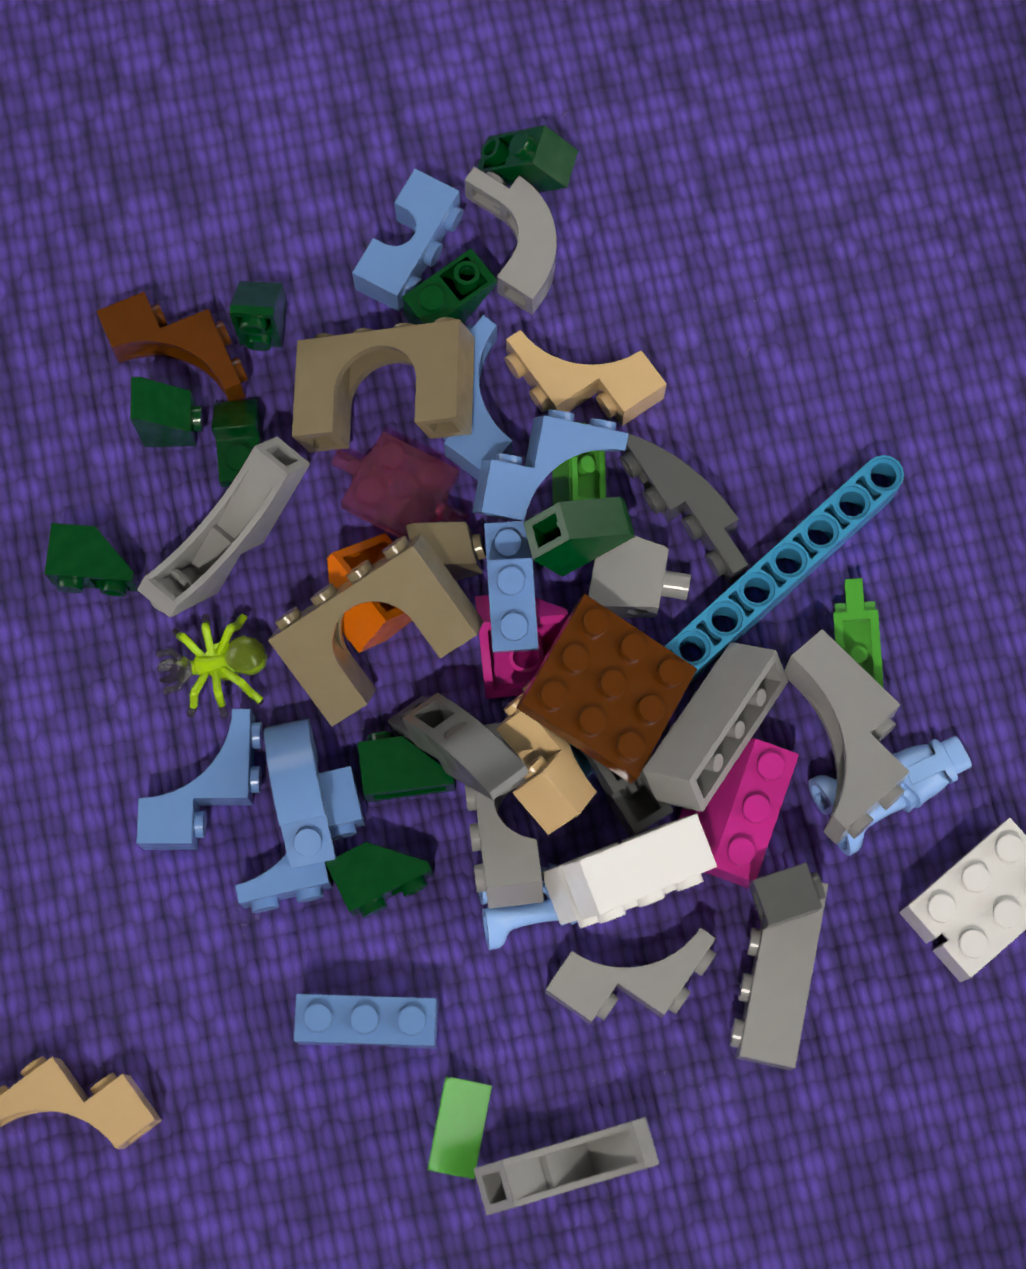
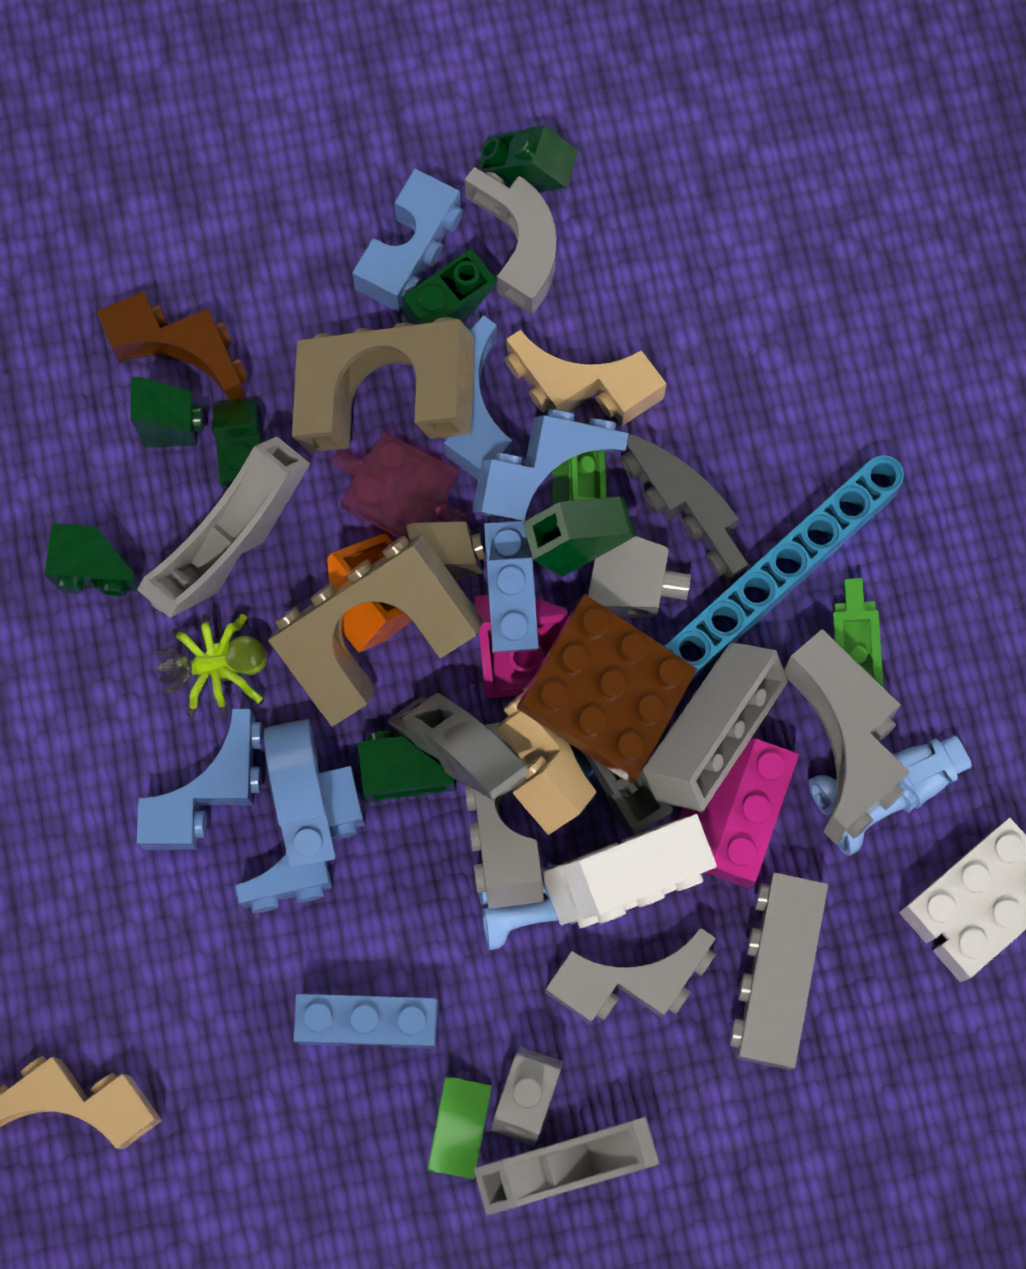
dark green slope [229,281,287,351] -> none
dark green slope [325,842,434,918] -> none
dark grey brick [748,863,825,930] -> none
none -> light grey torso [491,1046,563,1147]

